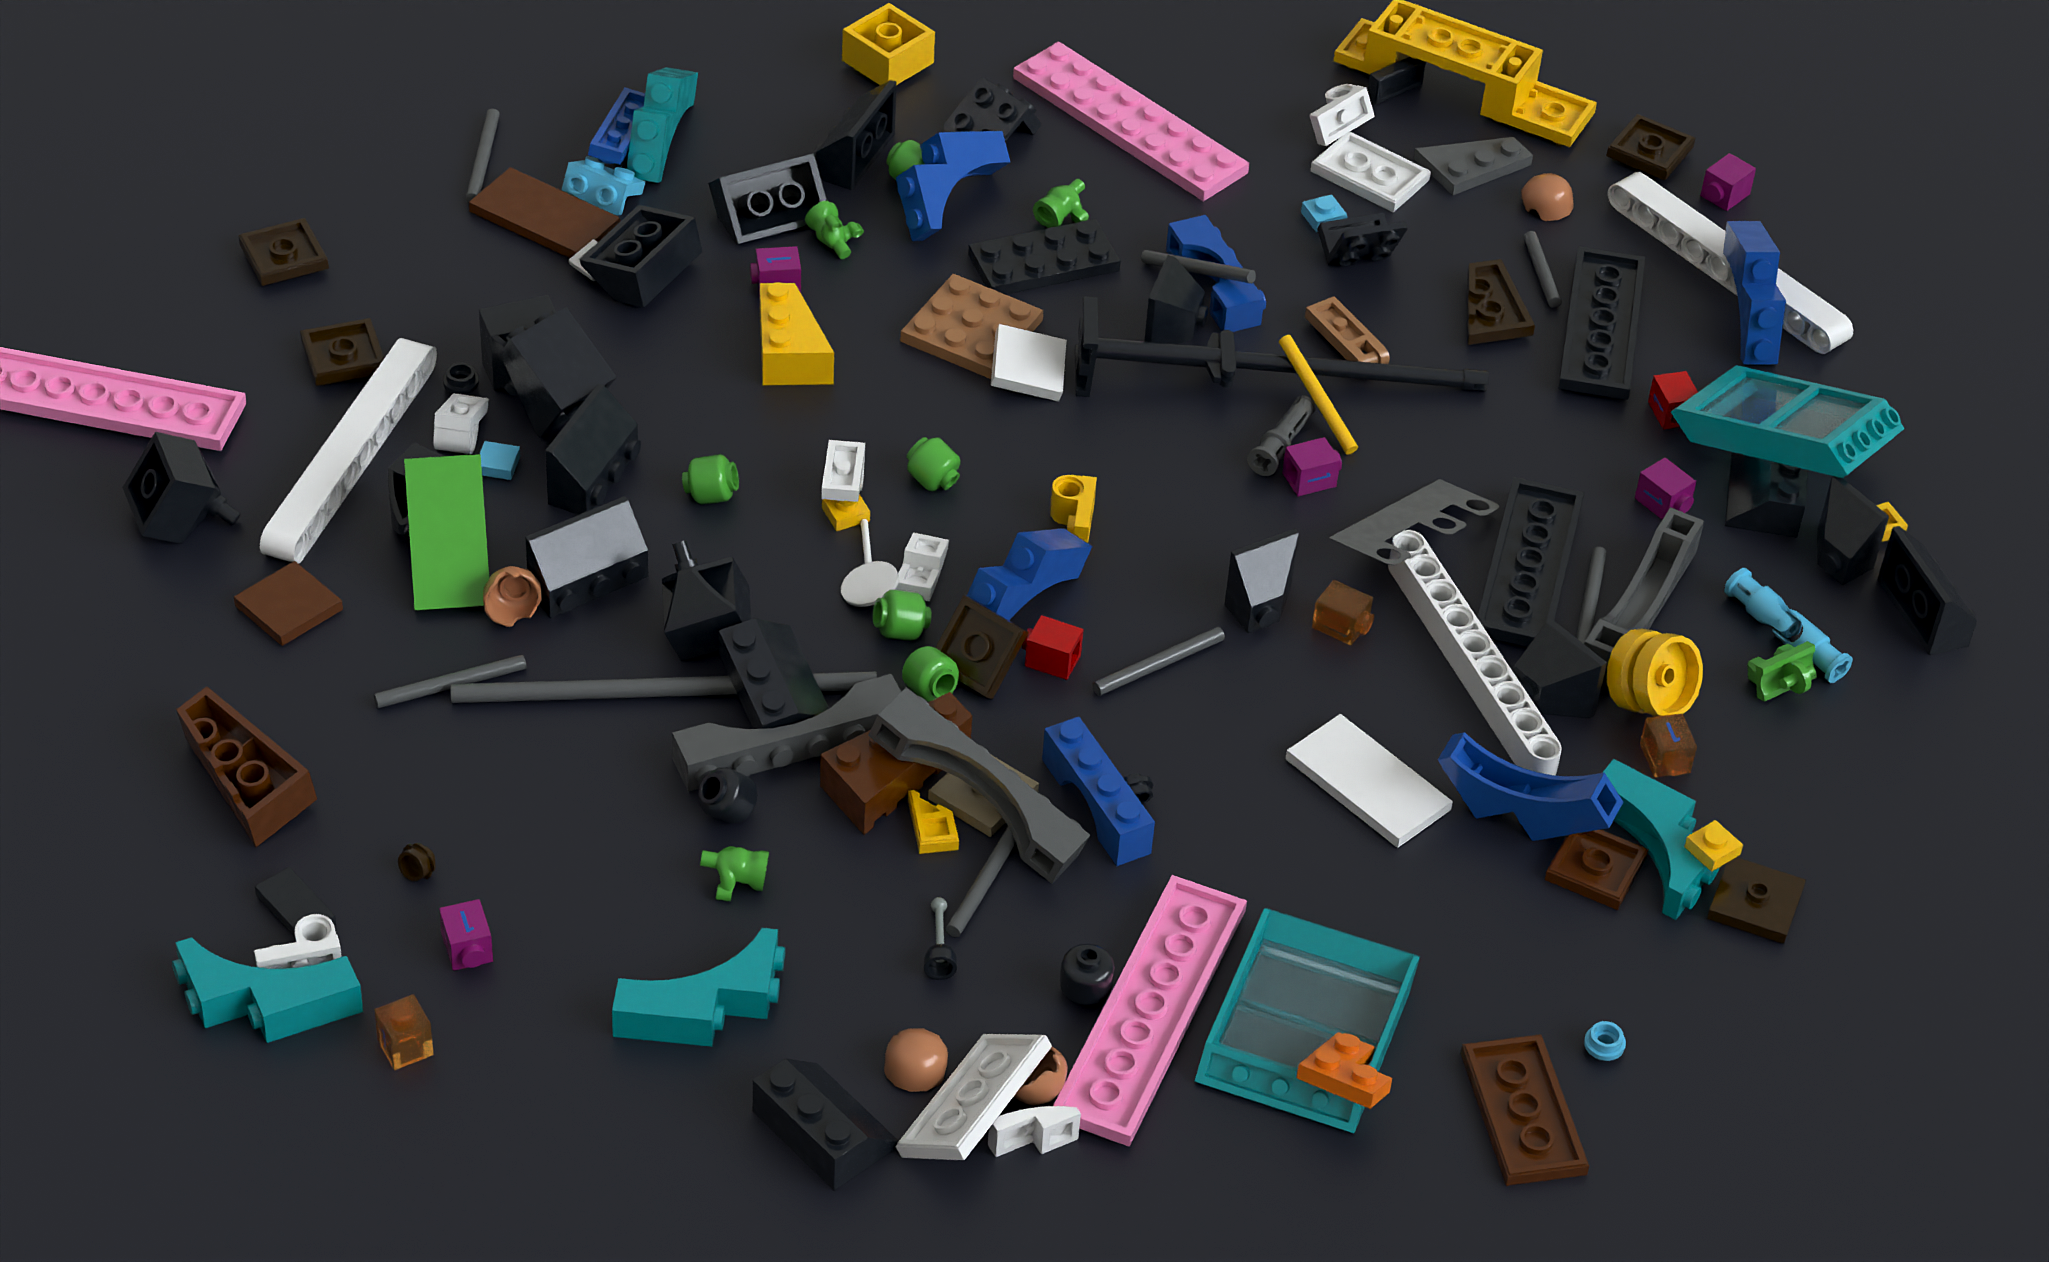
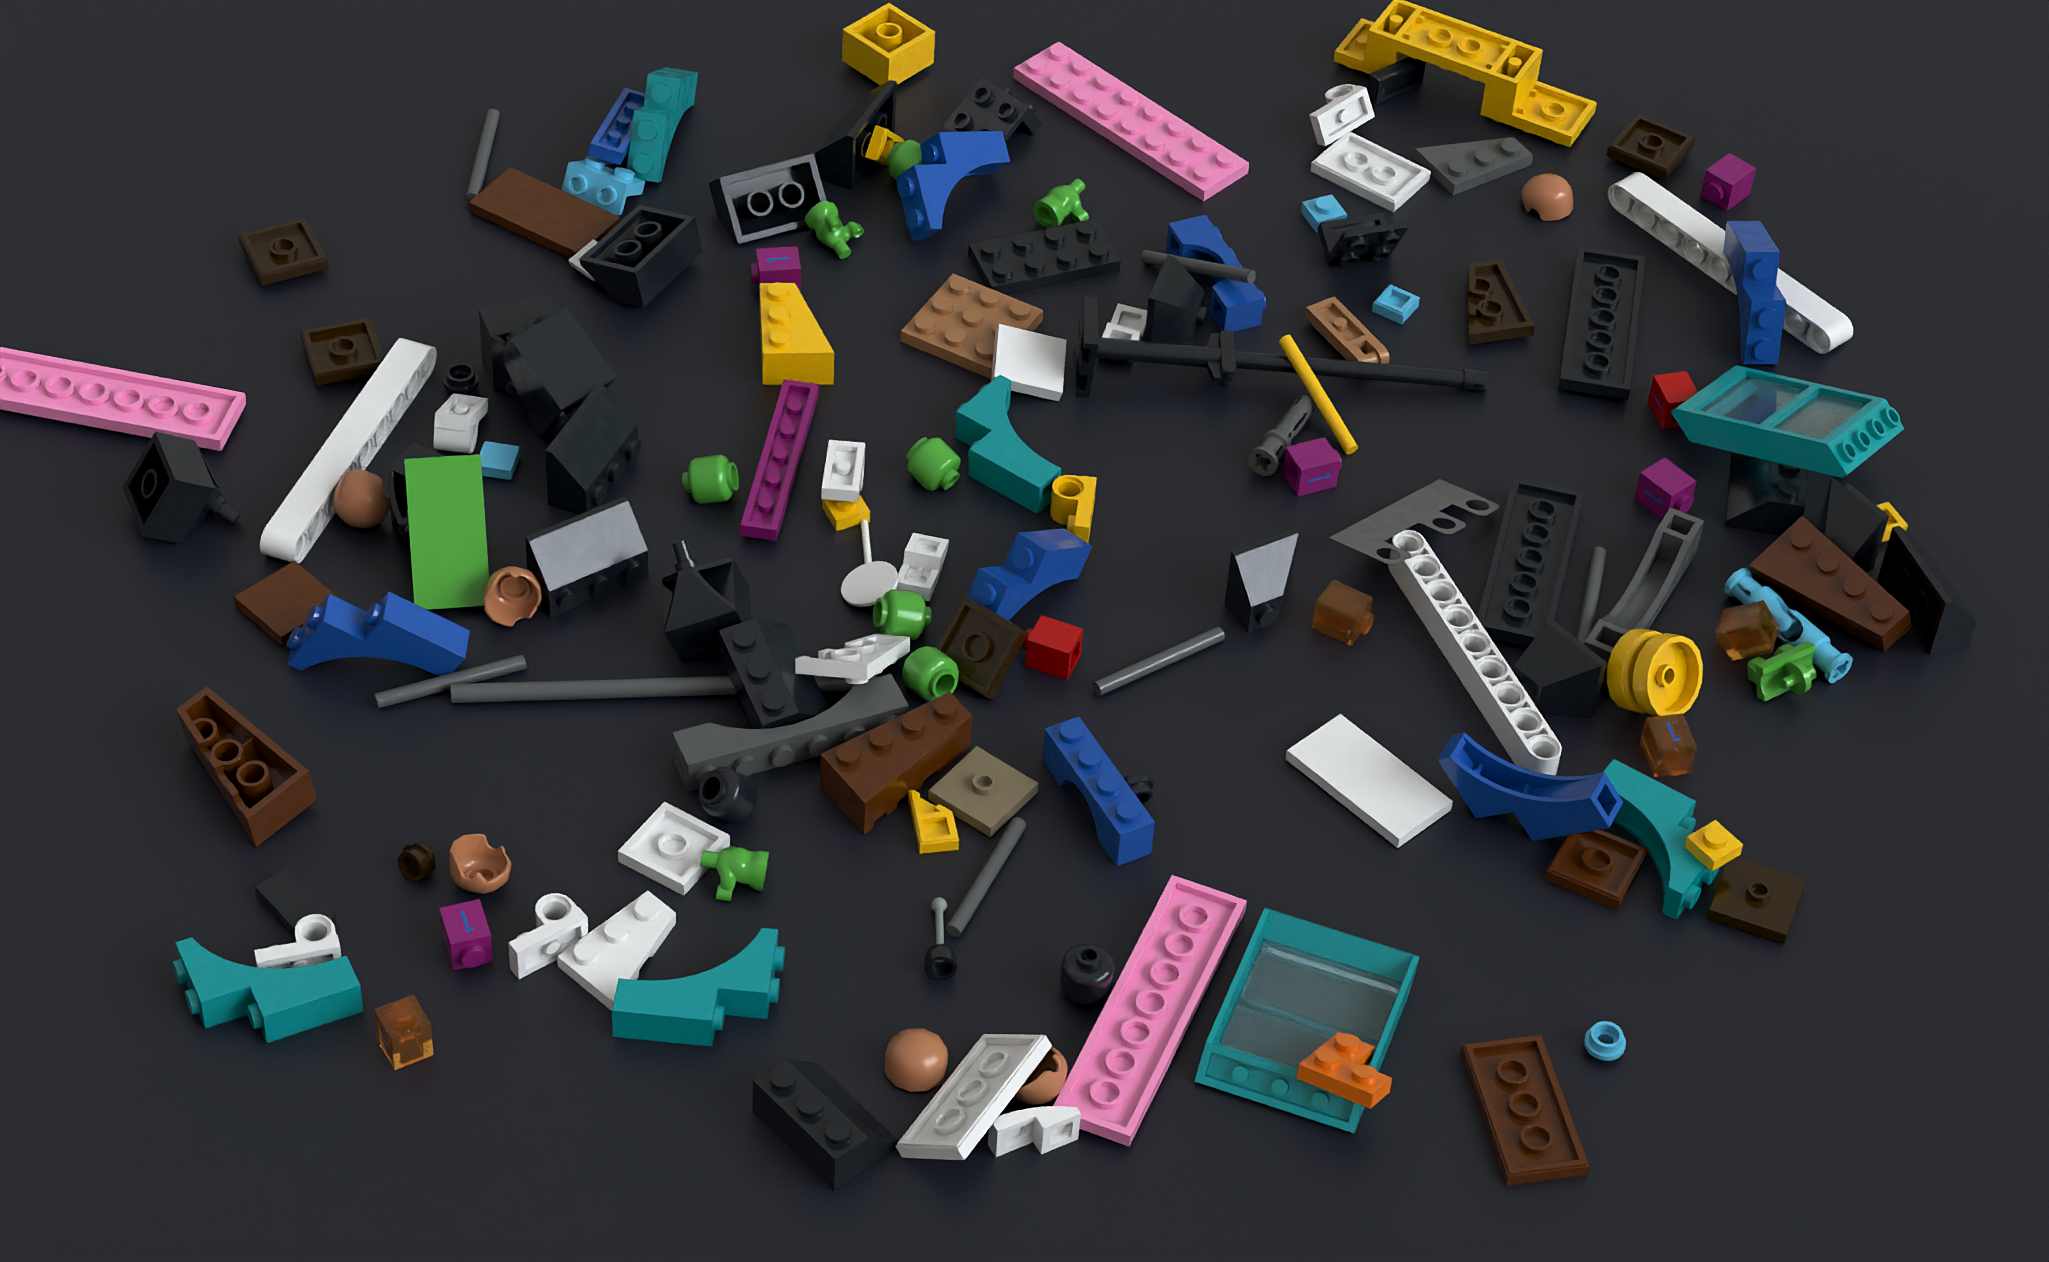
dark grey arch [868,687,1090,884] -> none
dark grey bar [1524,231,1562,308] -> none
none -> blue arch [287,592,470,676]
none -> nougat hair [333,470,390,528]
none -> nougat hair [448,834,511,894]
none -> white plate [508,893,588,979]
none -> white wing [557,891,676,1011]
none -> white tile [618,802,730,896]
none -> magenta plate [740,379,819,541]
none -> white wing [795,634,910,684]
none -> yellow tile [865,125,904,166]
none -> teal arch [955,375,1061,514]
none -> white slope [1102,303,1147,362]
none -> medium azure tile [1372,284,1420,325]
none -> clear orange brick [1716,600,1780,661]
none -> reddish brown wedge [1749,516,1911,652]

